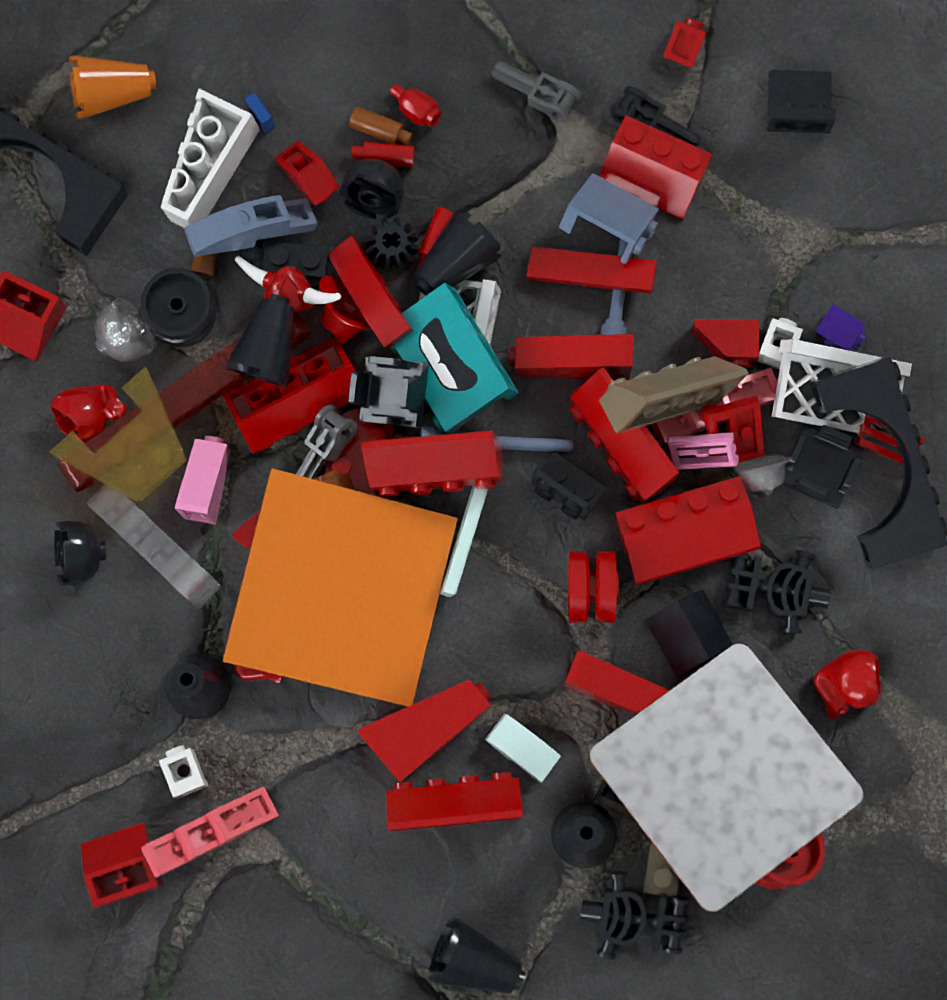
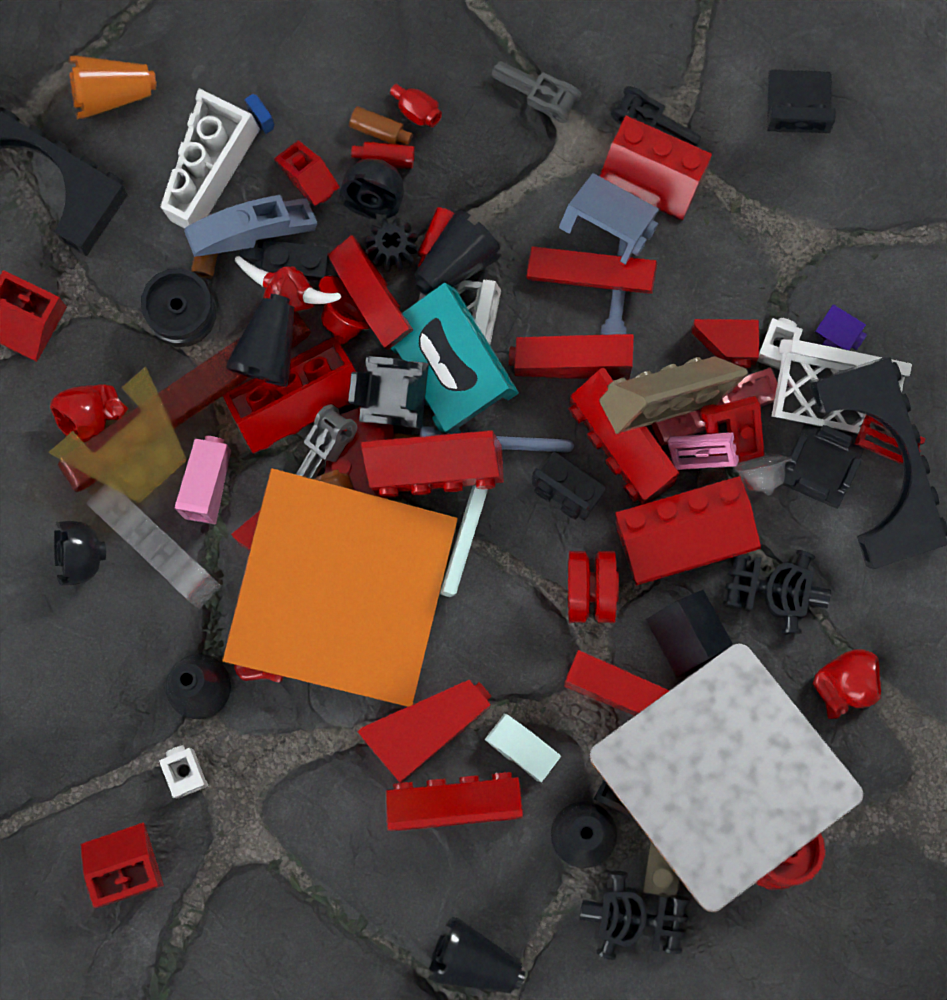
clear cylinder [94,297,157,363] -> none
coral slope [141,786,279,878] -> none
red bracket [663,17,708,68] -> none

